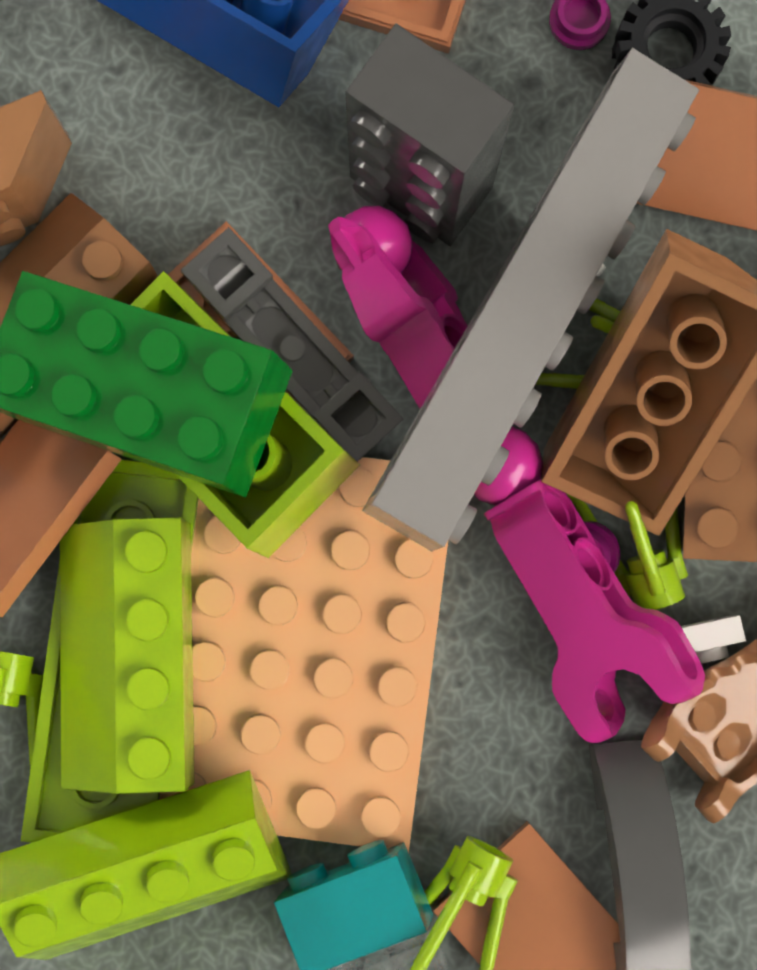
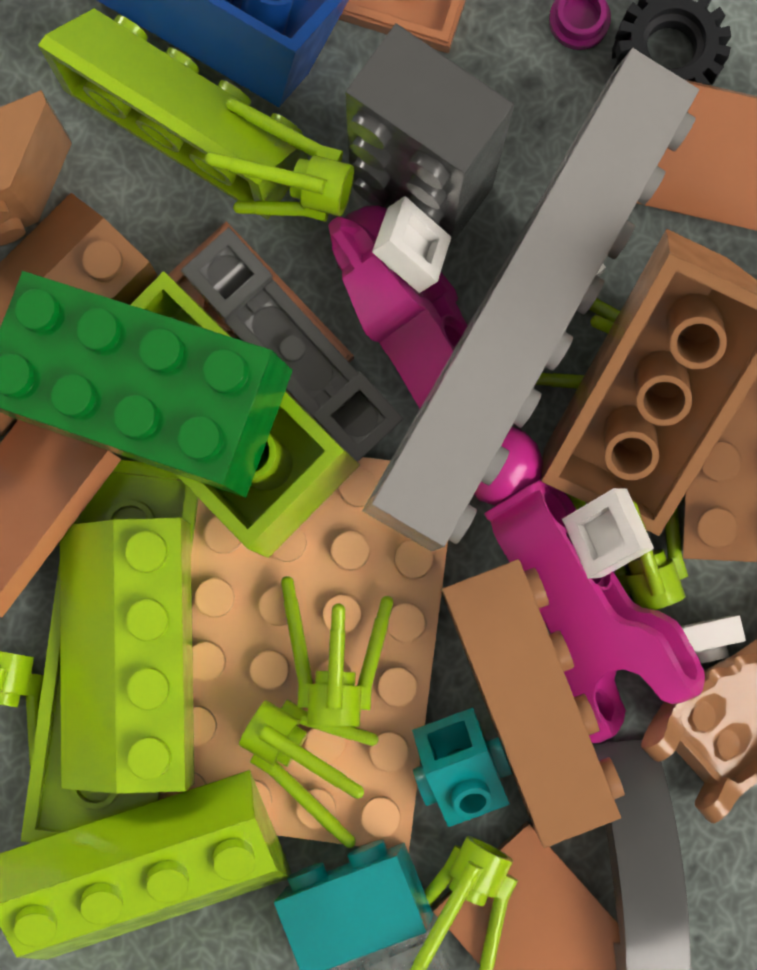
none -> lime slope [38,8,308,220]
none -> lime plant [204,98,354,222]
none -> lime plant [238,699,379,848]
none -> lime plant [281,576,393,727]
none -> white plate [372,196,451,293]
none -> teal brick [412,707,513,827]
none -> medium nougat slope [441,559,625,848]
none -> white plate [562,488,654,579]

